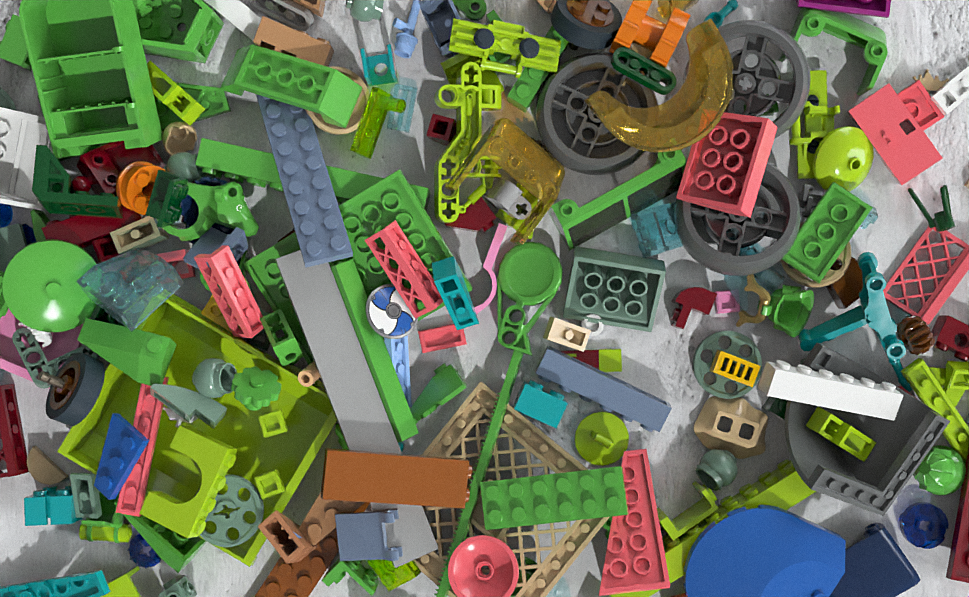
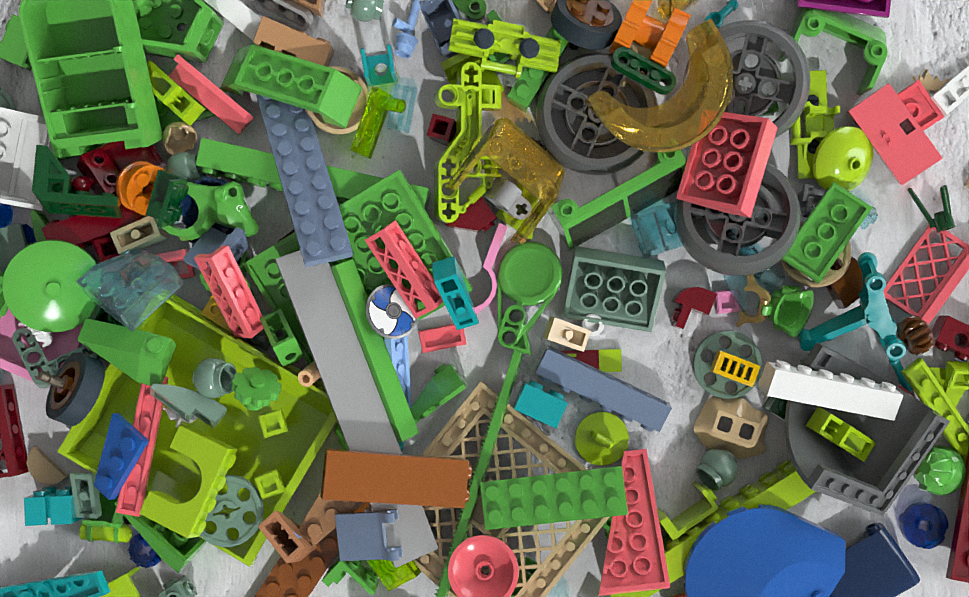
none -> coral fence [169,54,254,135]

